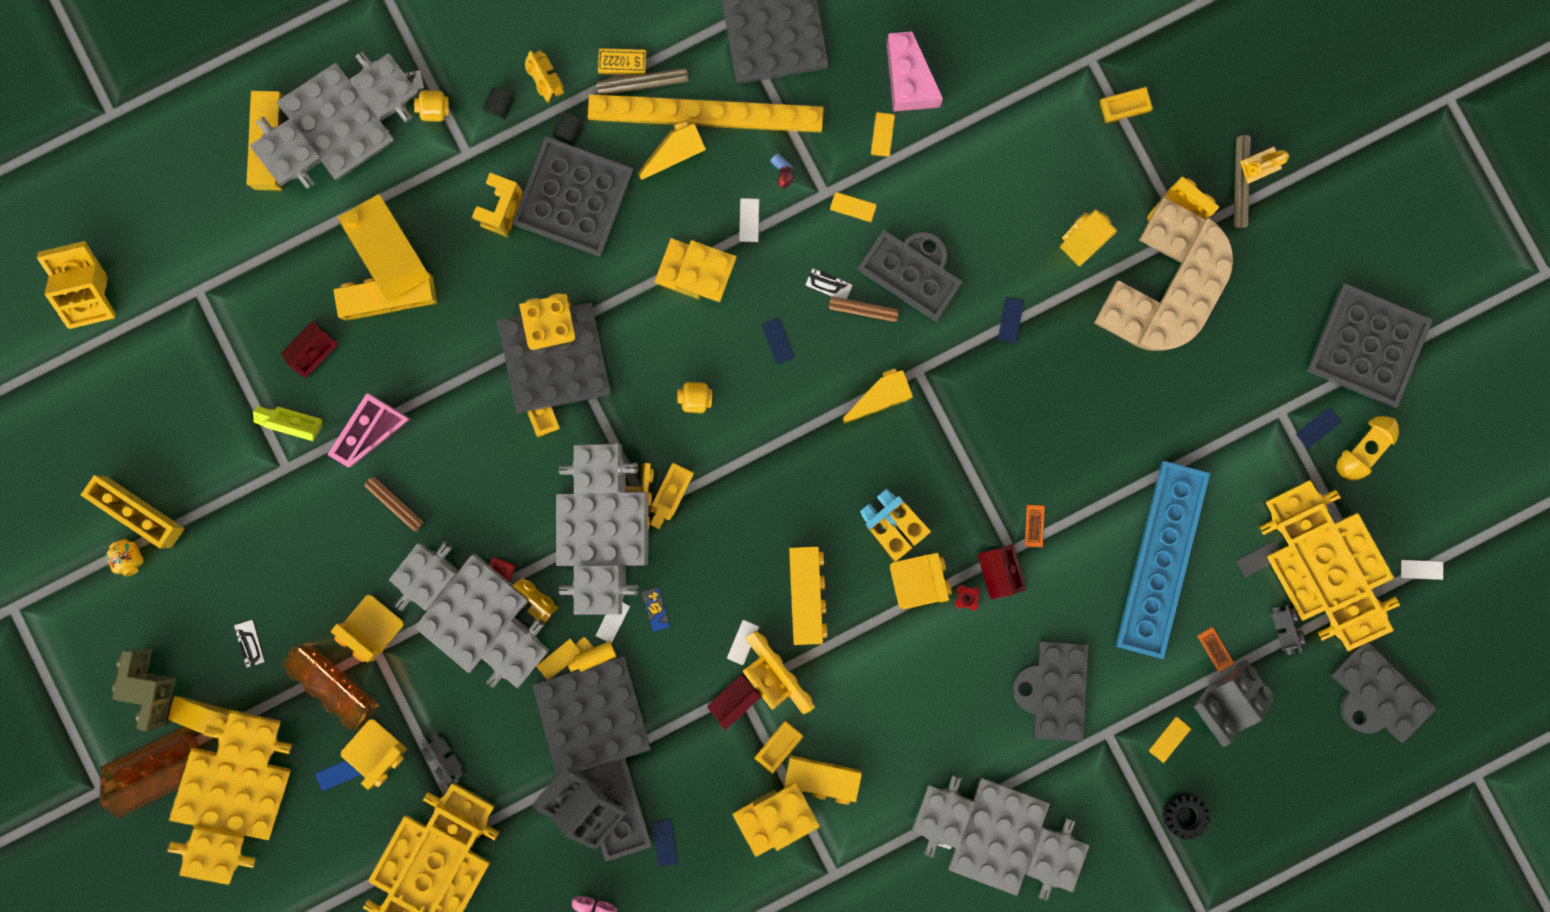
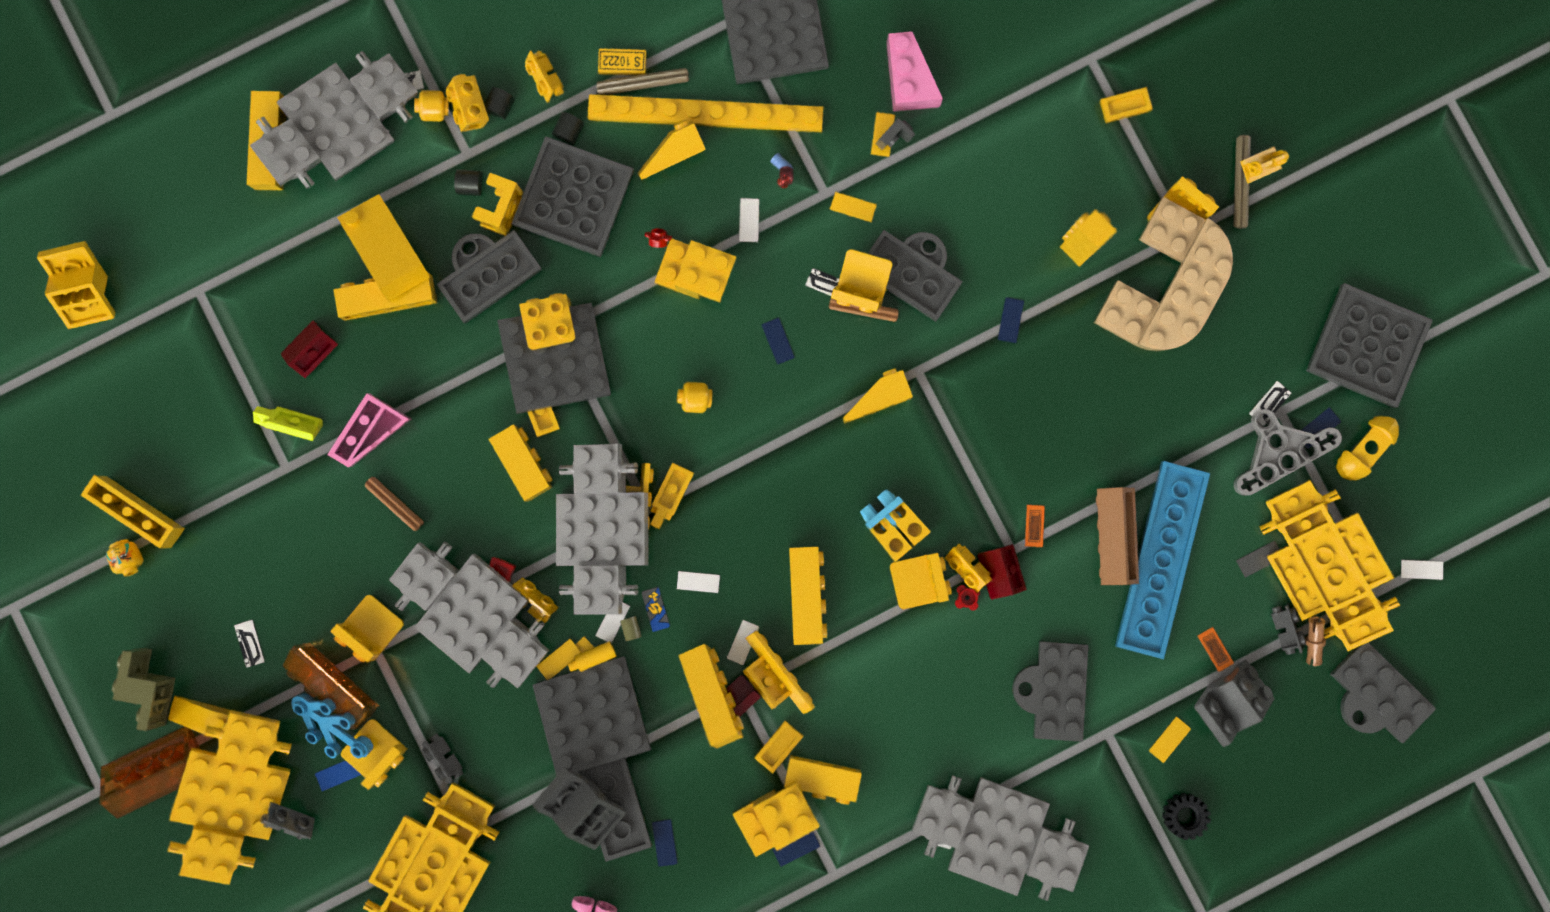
none -> dark grey hinge [260,802,315,840]
none -> dark azure plant [291,693,373,758]
none -> dark grey plate [437,230,542,324]
none -> yellow brick [446,74,489,132]
none -> pearl dark grey brick [454,170,482,196]
none -> yellow brick [489,424,553,502]
none -> olive hinge [620,616,642,641]
none -> red plate [645,228,672,248]
none -> white sticker [677,571,720,593]
none -> yellow brick [678,644,744,748]
none -> dark blue sticker [772,831,820,867]
none -> yellow bracket [831,249,893,313]
none -> dark grey bracket [876,118,915,150]
none -> yellow hinge [945,544,992,593]
none -> medium nougat brick [1096,487,1139,585]
none -> light grey beam [1234,409,1342,496]
none -> sticker [1249,381,1291,426]
none -> medium nougat pin [1305,616,1326,666]

